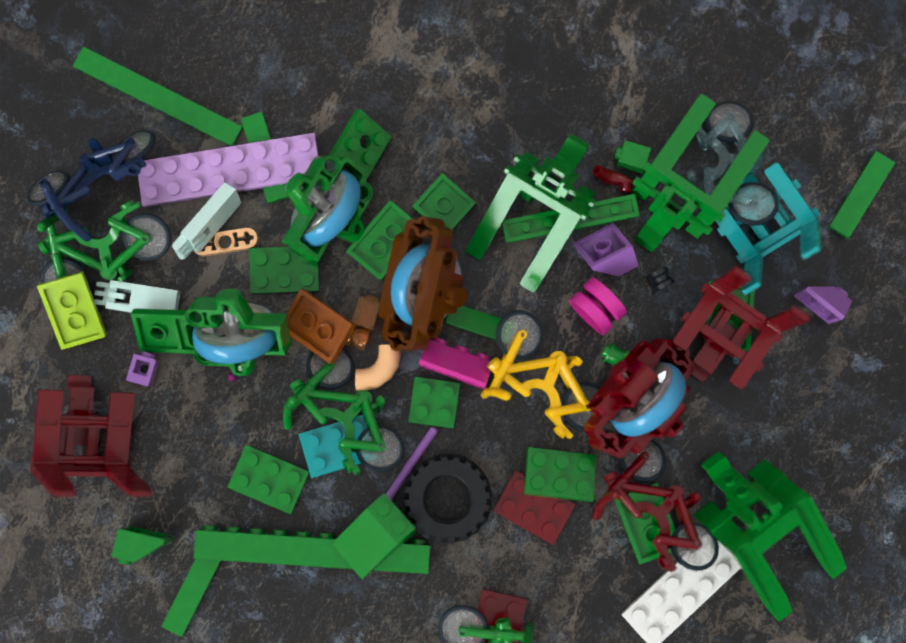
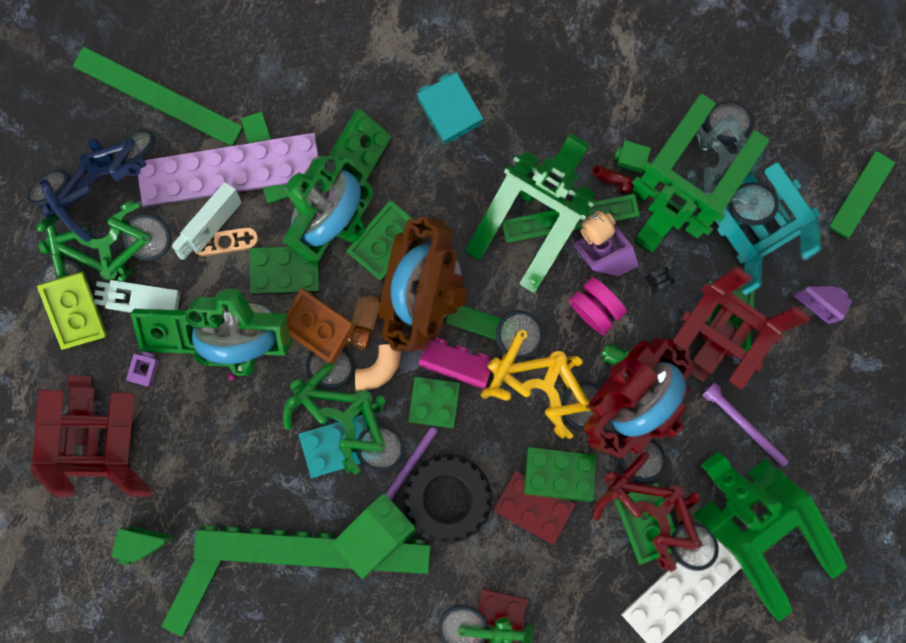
green plate [227,445,309,515] -> none
green plate [412,173,476,231] -> none
none -> teal brick [417,72,483,145]
none -> light nougat head [581,211,616,245]
none -> medium lavender piece [701,382,788,466]

